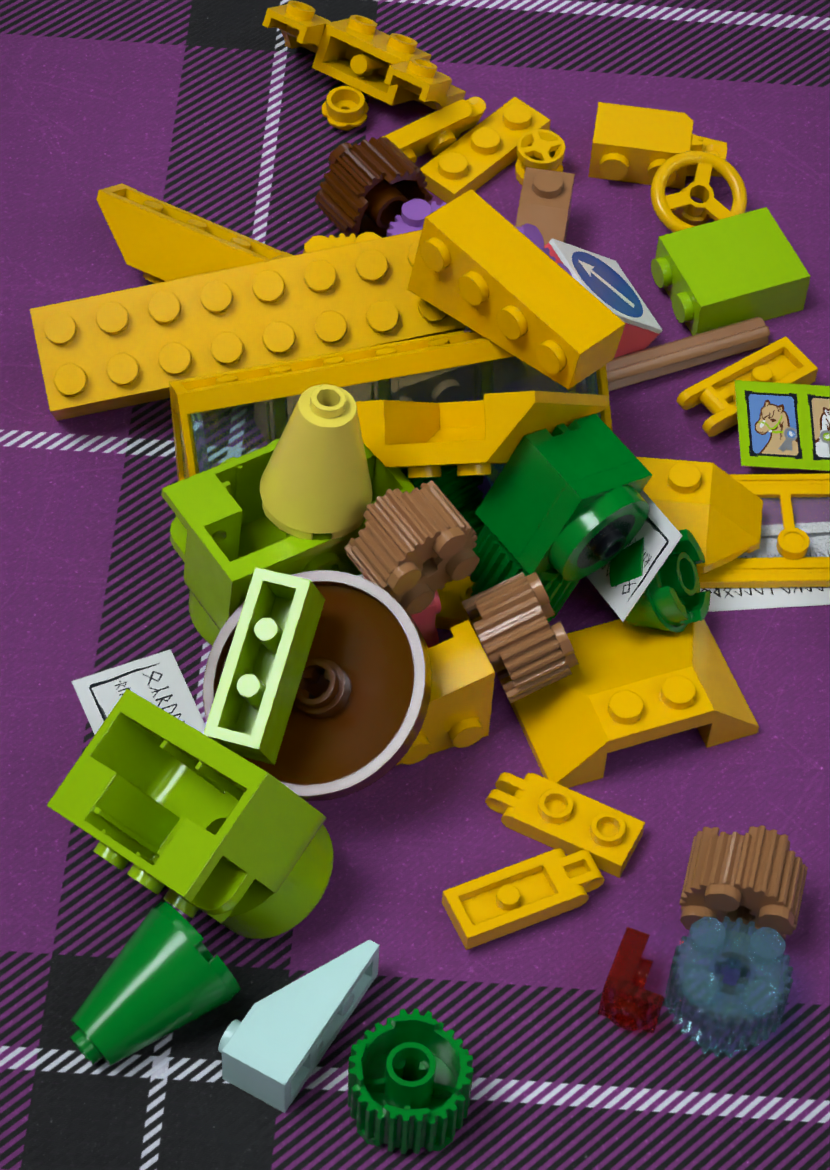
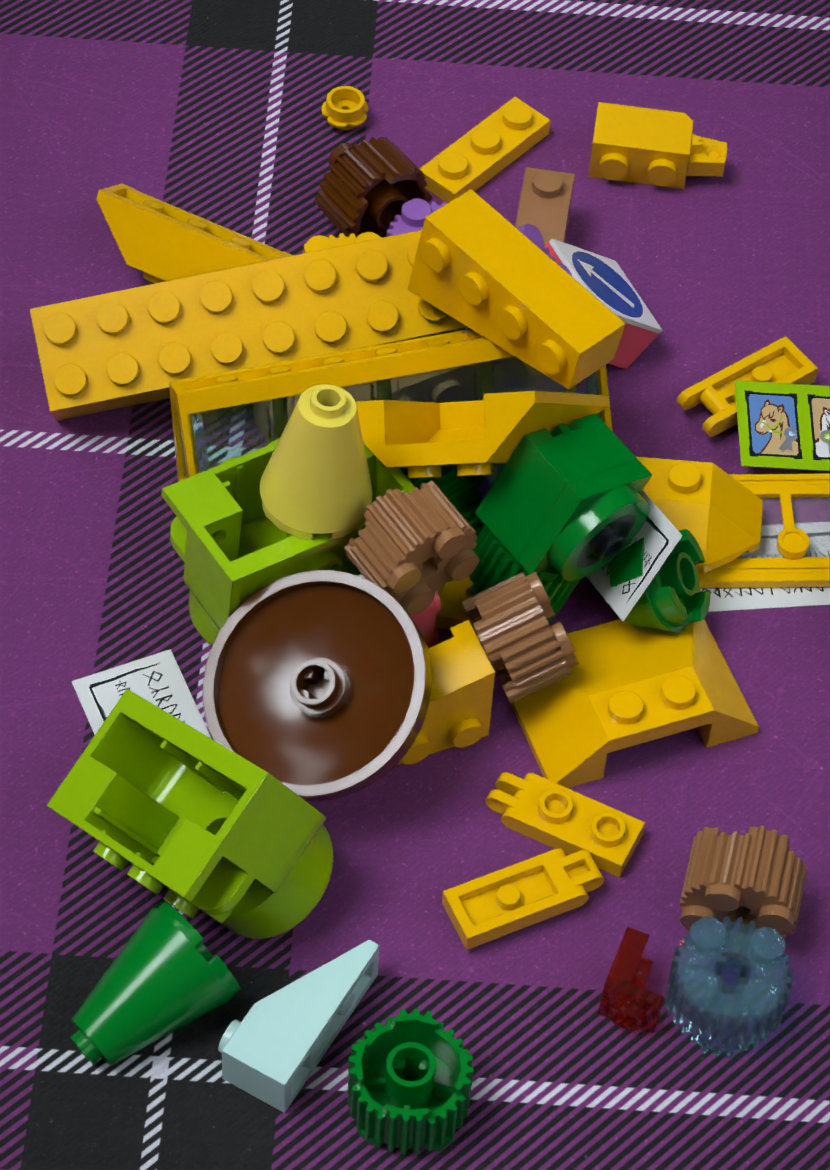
lime brick [203,567,325,765] -> none
yellow bracket [262,0,466,110] -> none
yellow hinge [383,97,486,163] -> none
yellow wheel [515,129,566,185] -> none
medium nougat axle [587,317,770,395] -> none
yellow piece [651,151,747,232] -> none
lime brick [651,207,810,336] -> none

